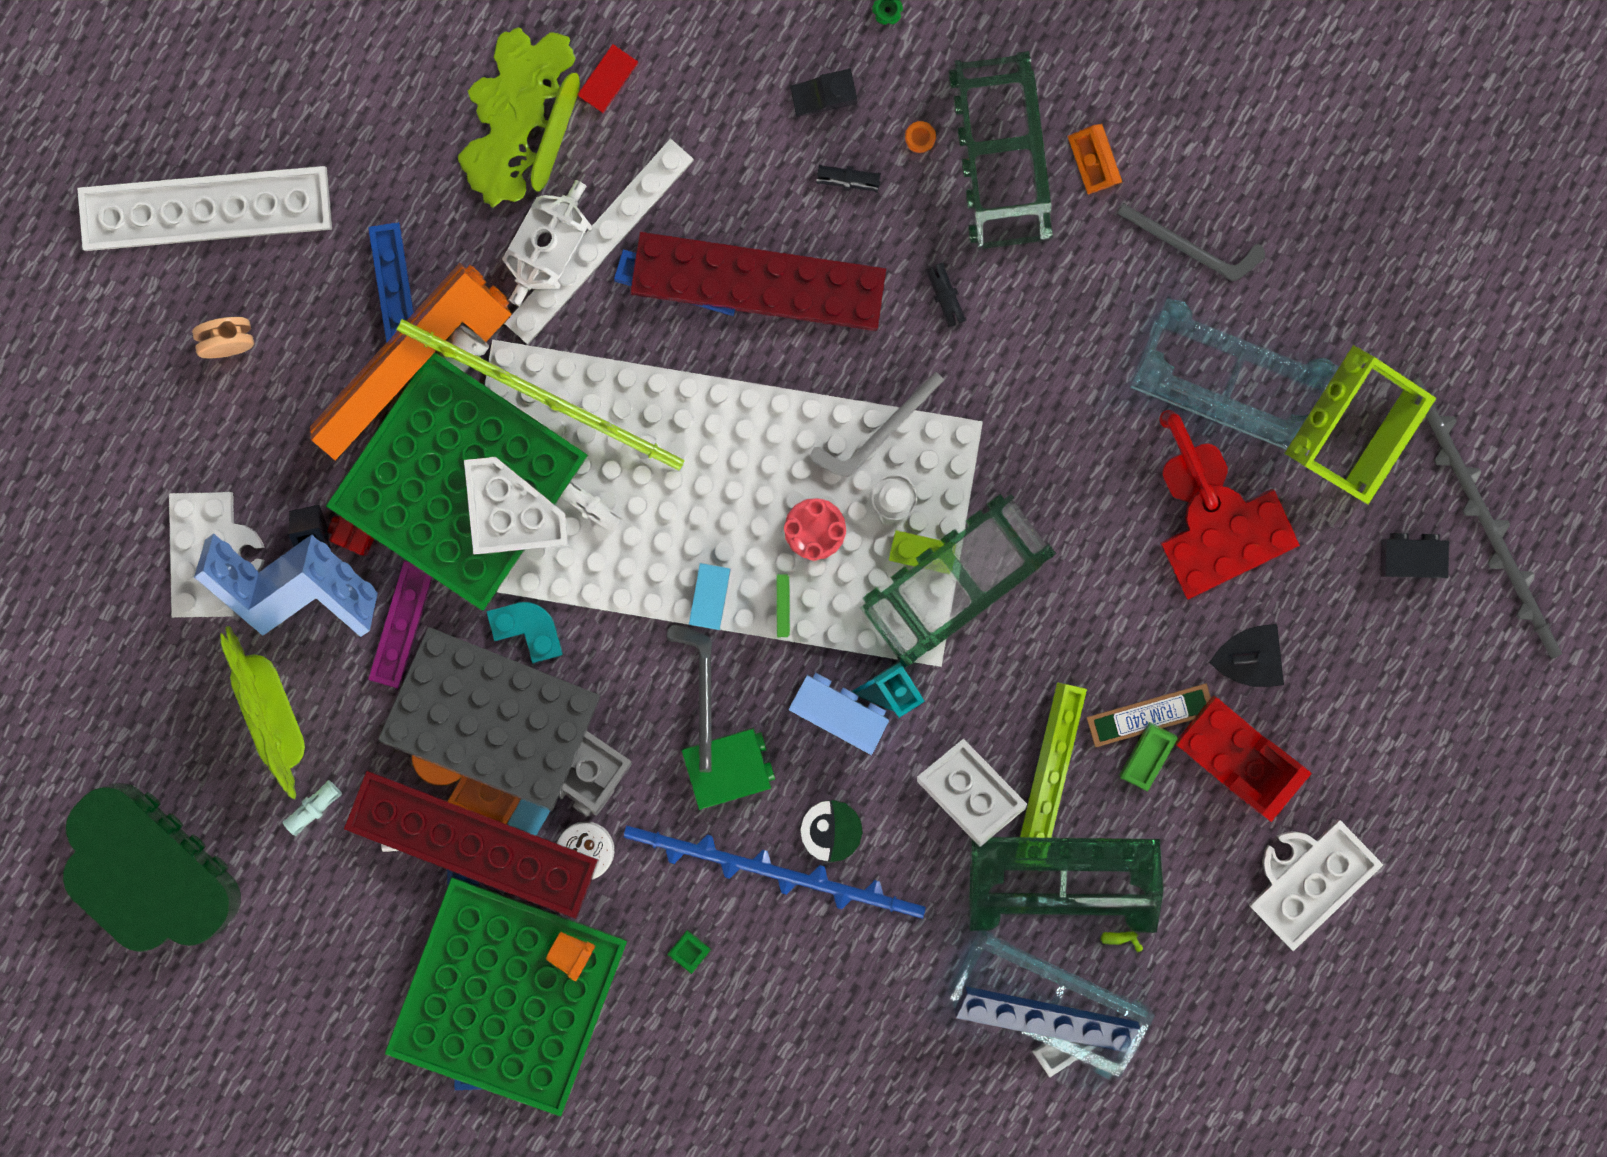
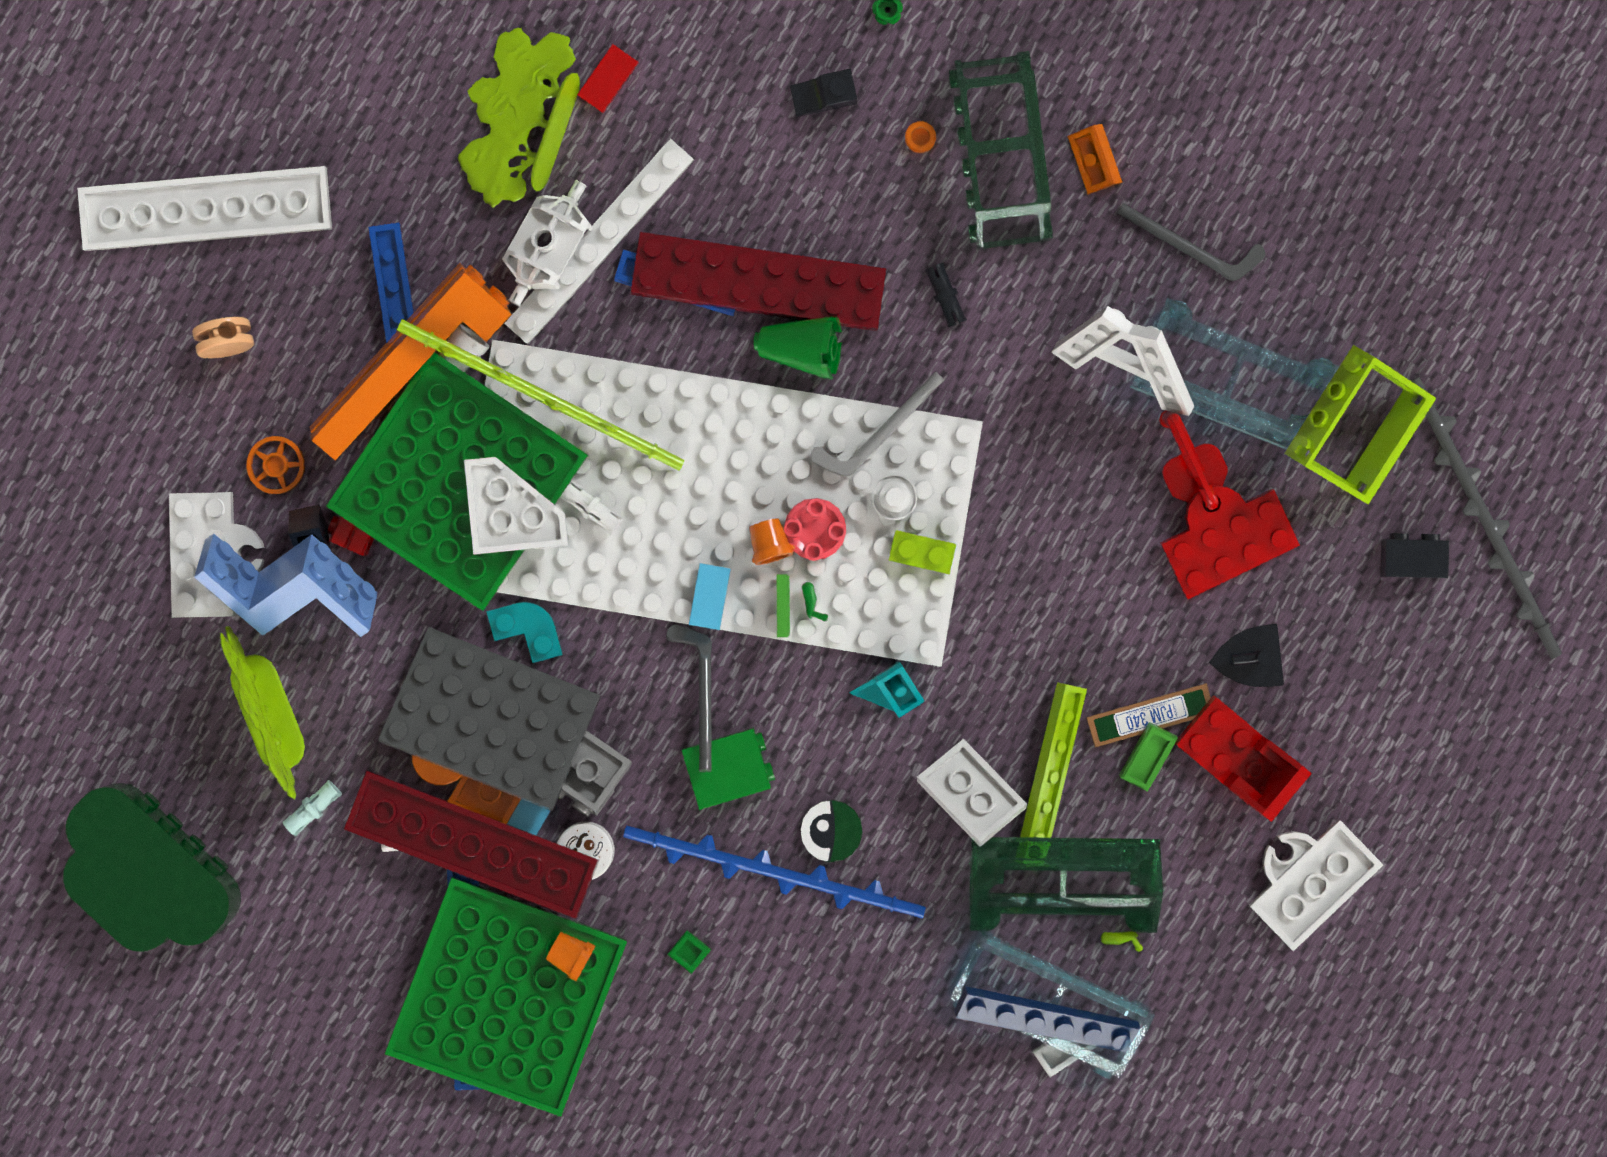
magenta plate [368,561,433,689] -> none
light blue slope [789,672,889,755] -> none
black pin [816,164,881,193] -> none
windscreen [859,493,1056,667] -> none
none -> orange wheel [246,436,305,494]
none -> orange piece [749,518,795,565]
none -> green cone [754,316,842,379]
none -> green piece [801,582,828,622]
none -> white plate [1051,306,1194,416]

